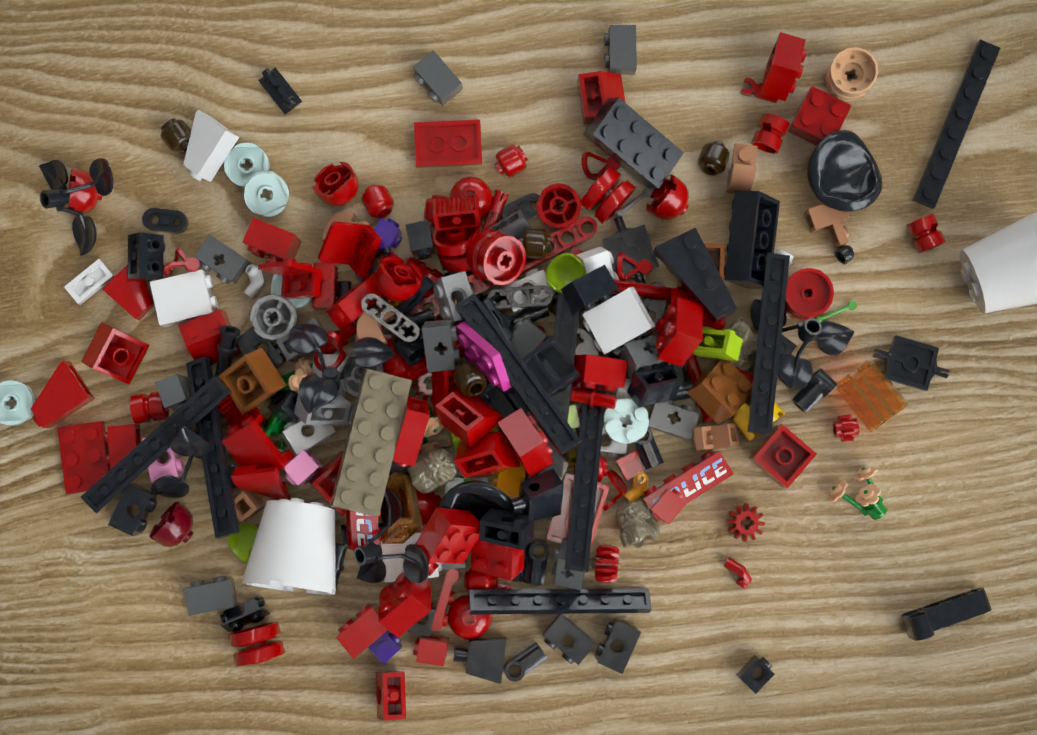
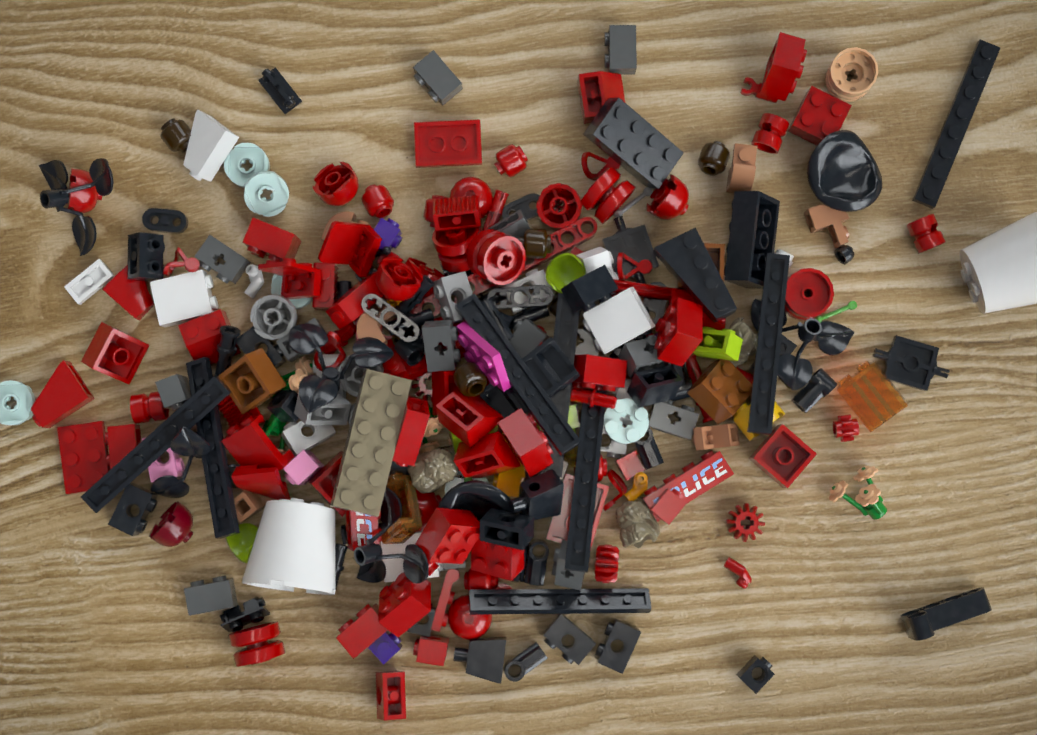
black brick [405,220,436,260] -> none

